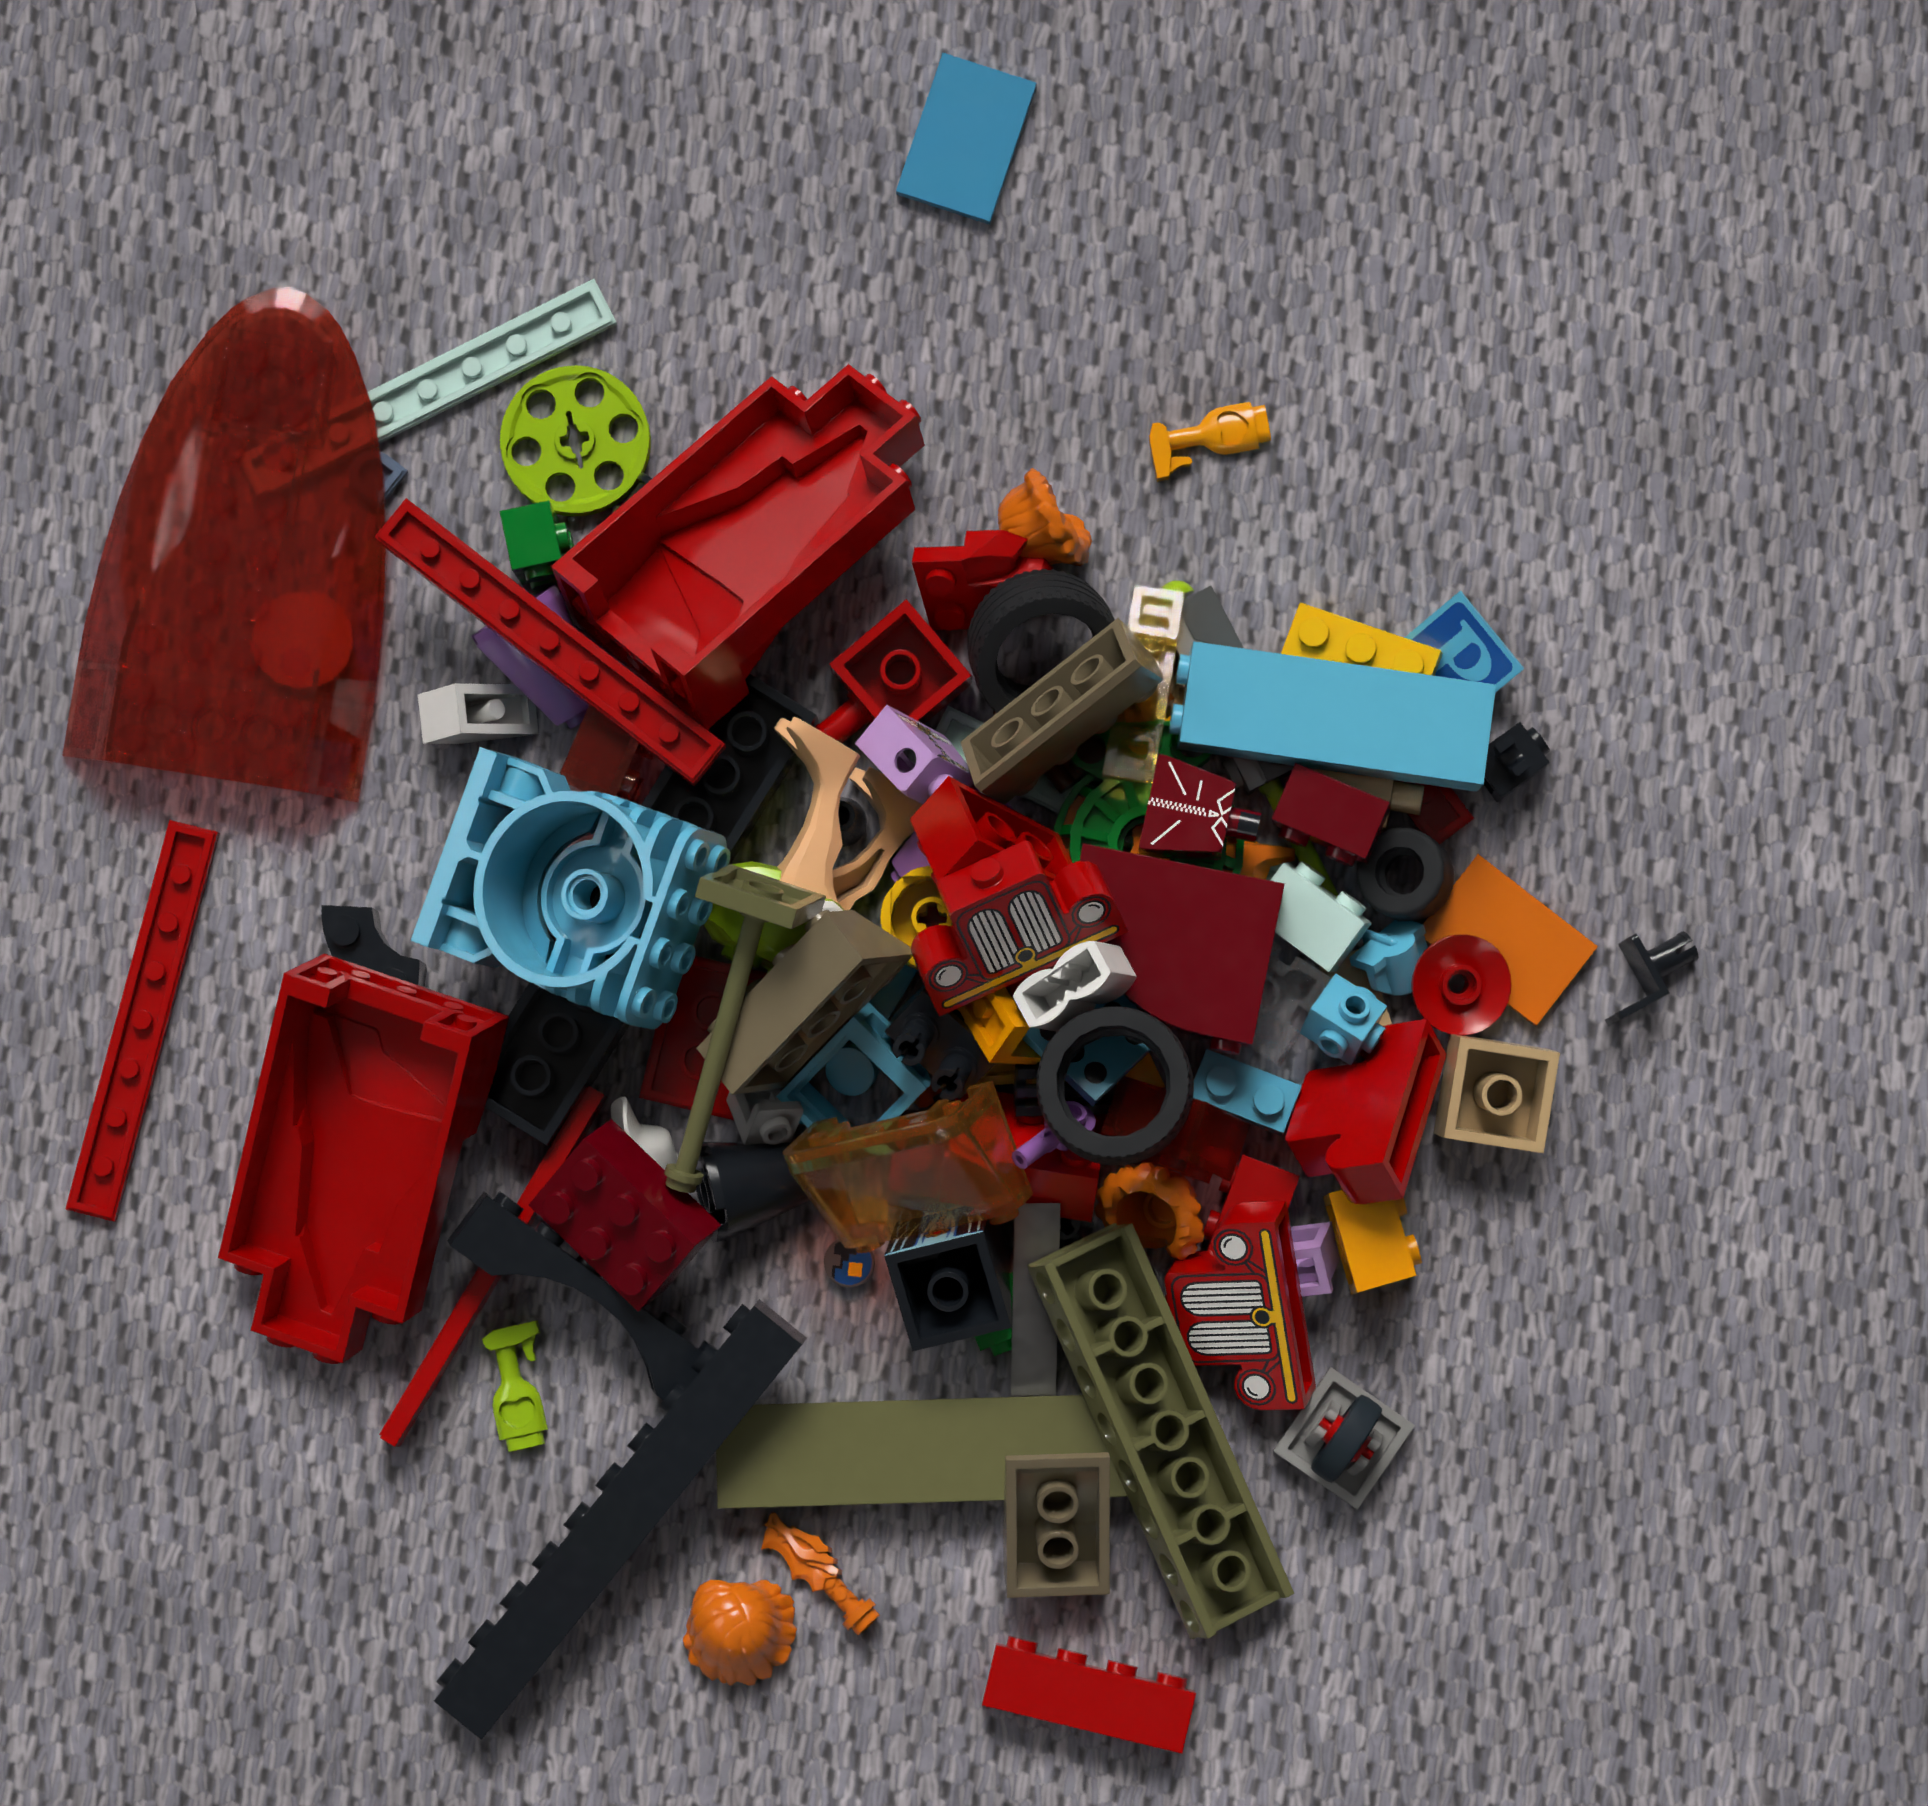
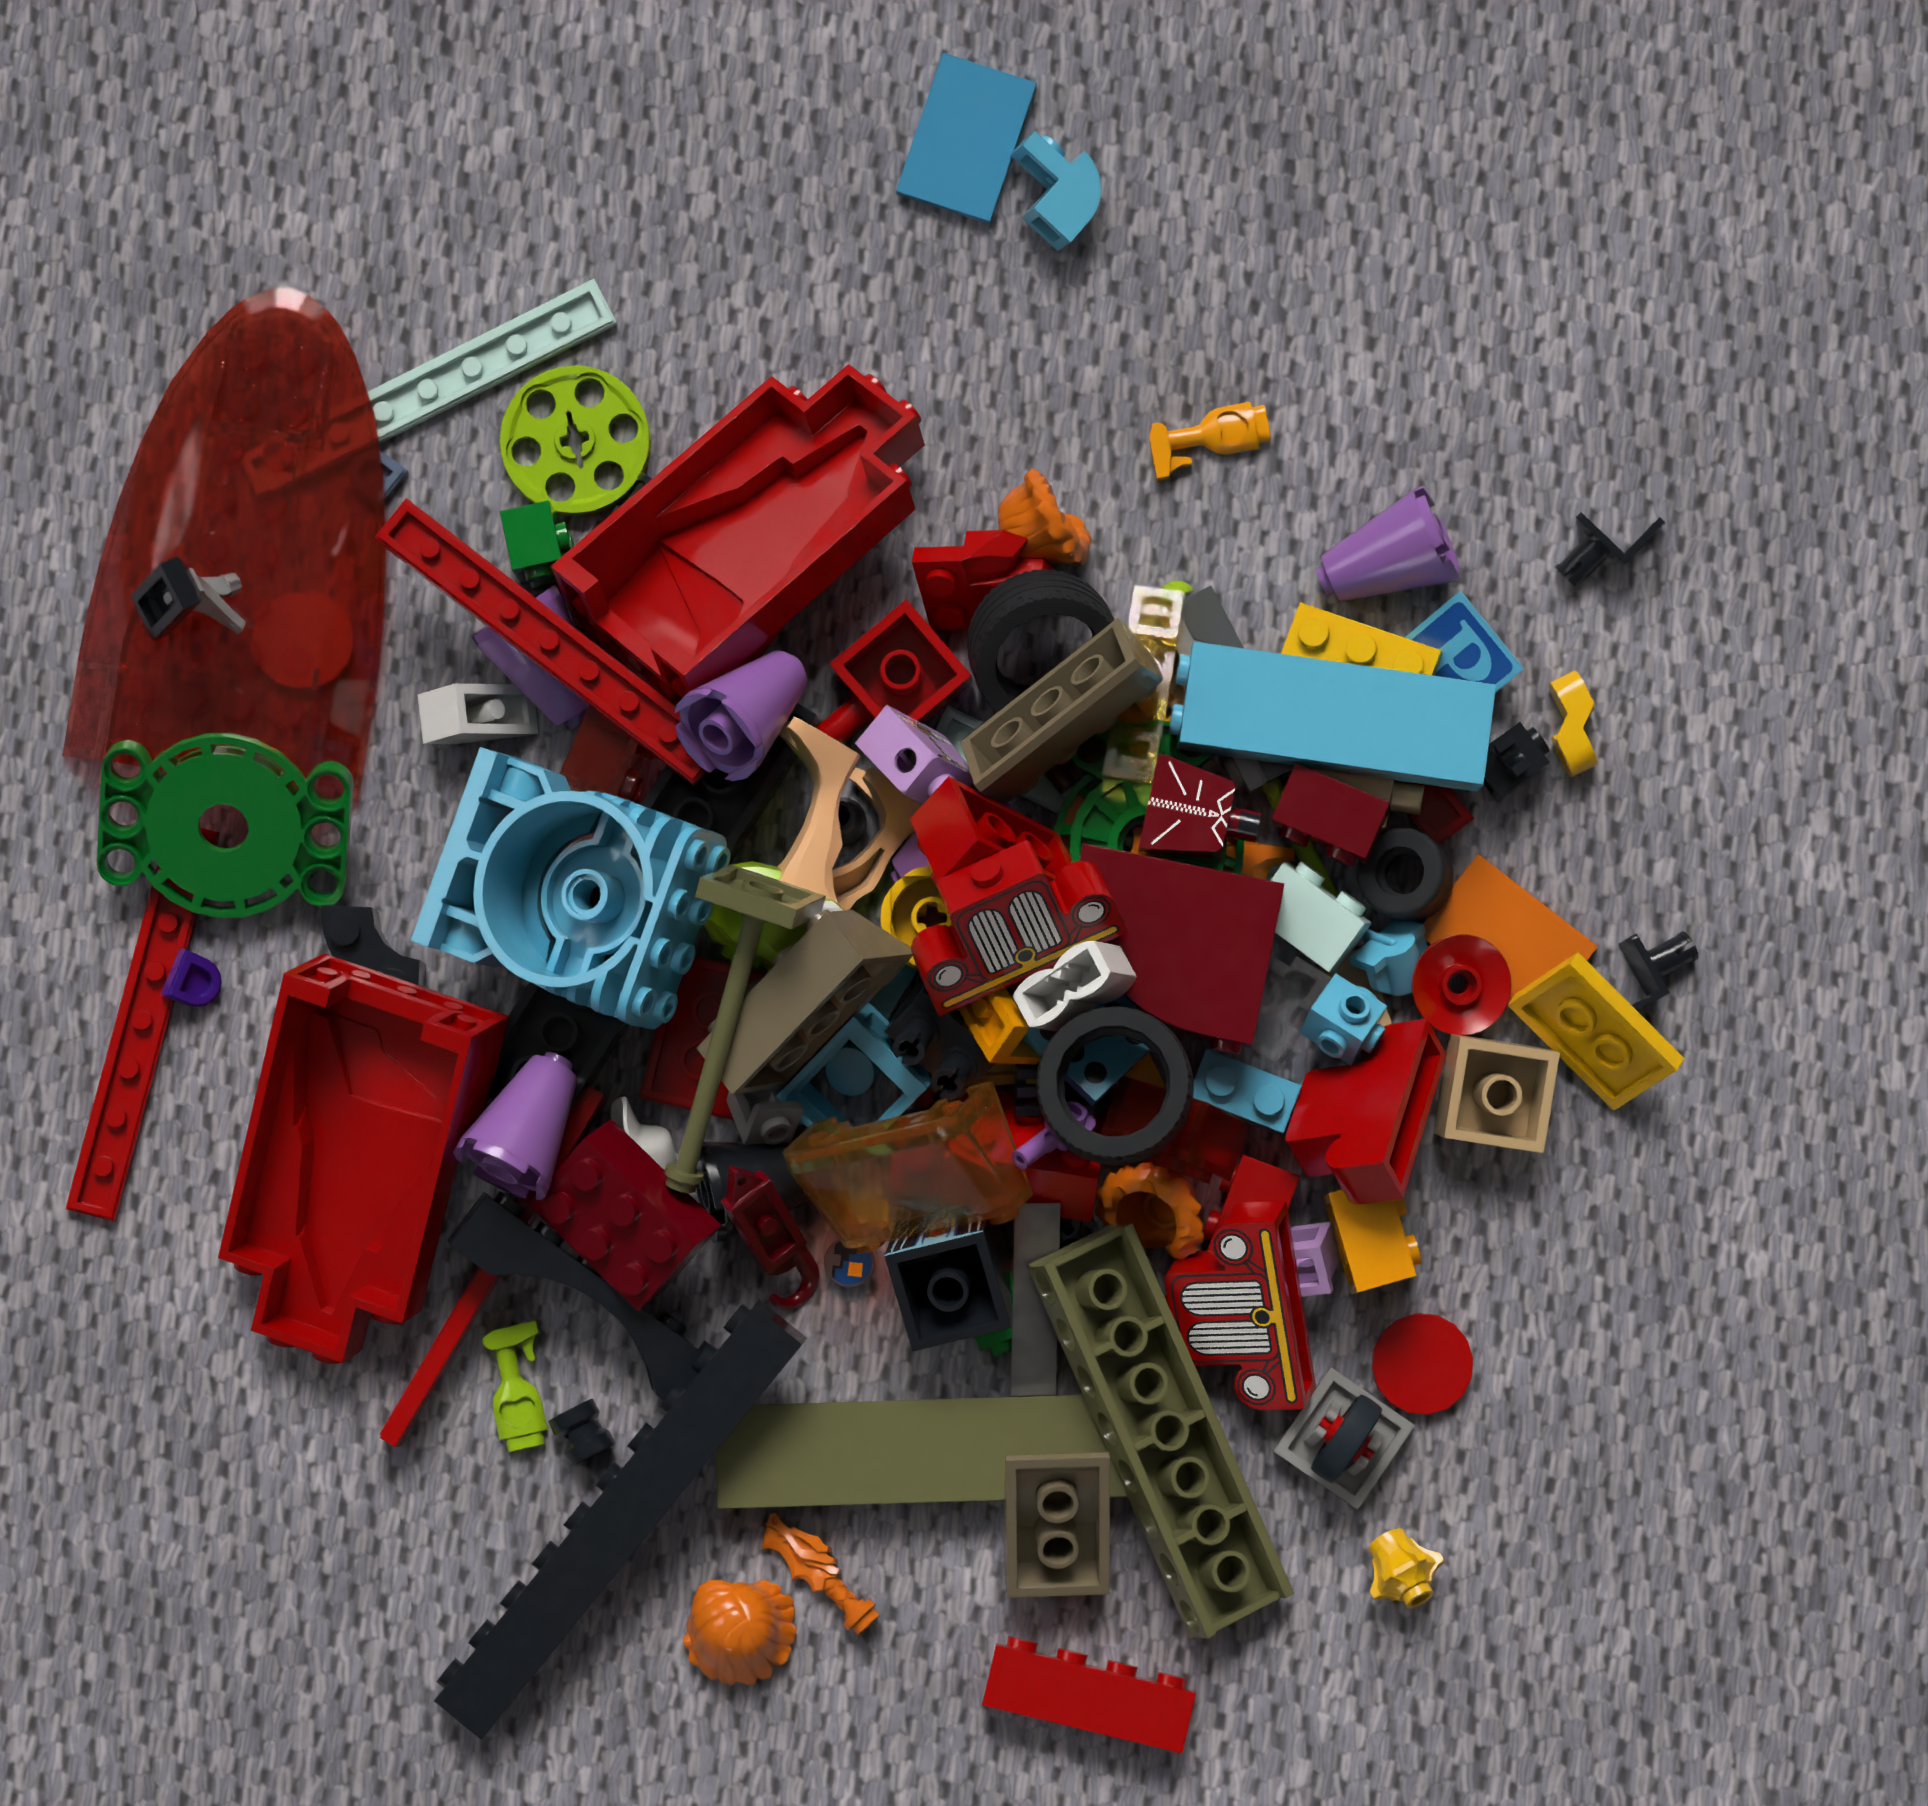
none -> green piece [97,733,354,918]
none -> black piece [130,557,246,641]
none -> dark purple tile [160,949,222,1007]
none -> medium lavender cone [453,1052,578,1200]
none -> black wheel [548,1398,616,1467]
none -> medium lavender cone [675,651,808,781]
none -> dark red plate [720,1166,820,1310]
none -> medium azure brick [1010,131,1101,251]
none -> medium lavender cone [1316,485,1462,601]
none -> yellow rock [1368,1528,1445,1608]
none -> red tile [1372,1313,1473,1415]
none -> yellow plate [1508,952,1685,1111]
none -> yellow piece [1548,670,1598,777]
none -> black bracket [1555,512,1666,589]

